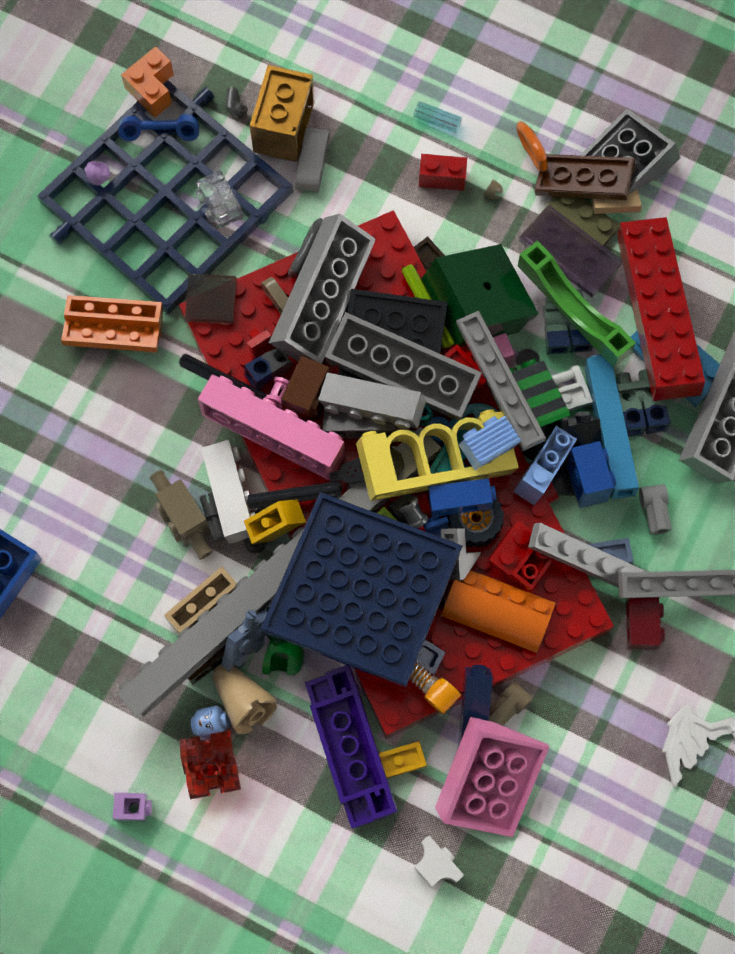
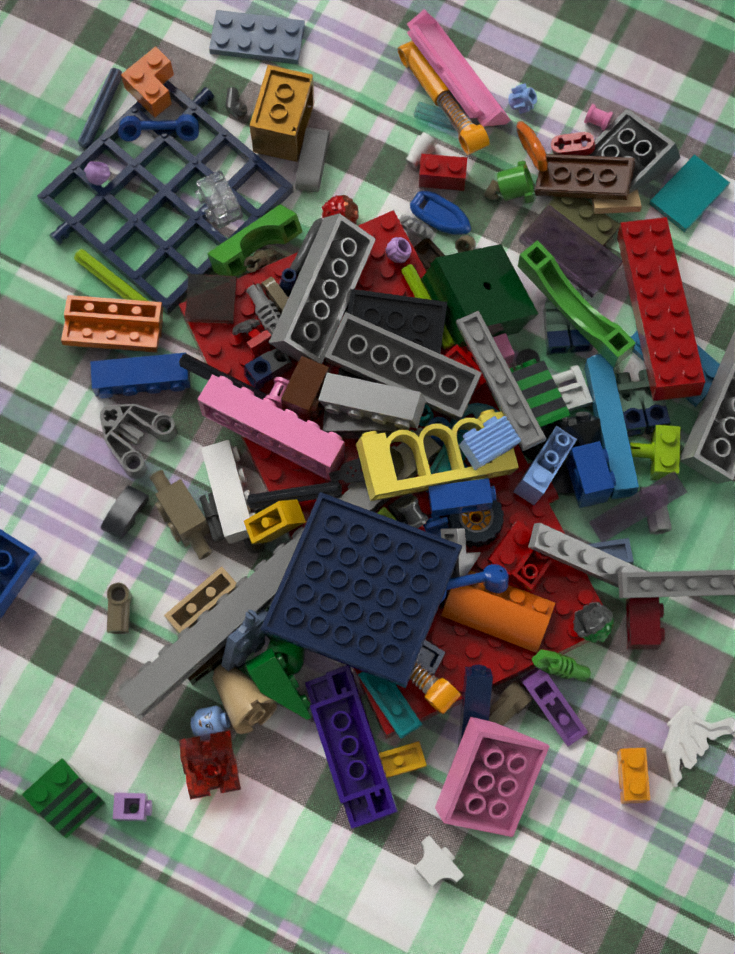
none -> green slope [22,758,105,839]
none -> lime axle [74,249,149,301]
none -> sand blue axle [78,68,122,149]
none -> blue brick [90,352,191,398]
none -> light grey connector [100,404,177,479]
none -> black slope [101,485,149,539]
none -> dark tan piece [107,582,132,634]
none -> bright green arch [207,204,303,282]
none -> sand blue plate [209,10,305,64]
none -> dark grey plant [232,319,261,336]
none -> dark tan axle [244,248,277,272]
none -> green slope [245,648,312,720]
none -> light grey hinge [246,283,281,335]
none -> dark blue cone [278,268,298,297]
none -> piece [322,195,359,225]
none -> teal tile [358,671,422,740]
none -> lavender piece [385,237,411,263]
none -> light orange piece [398,41,490,155]
none -> light grey gear [399,215,434,239]
none -> white cone [405,132,437,168]
none -> bright pink slope [407,9,511,127]
none -> blue piece [410,191,471,235]
none -> blue piece [440,564,509,603]
none -> dark tan hinge [455,235,476,253]
none -> bright green piece [497,161,534,204]
none -> light blue gear [508,83,537,114]
none -> medium lavender slope [520,668,588,747]
none -> bright green hinge [532,649,591,682]
none -> beam [551,132,595,156]
none -> dark grey piece [573,602,614,643]
none -> bright pink bush [584,104,614,131]
none -> clear purple plate [589,470,688,542]
none -> light orange brick [617,748,650,804]
none -> lime brick [629,425,681,481]
none -> teal tile [649,154,730,233]

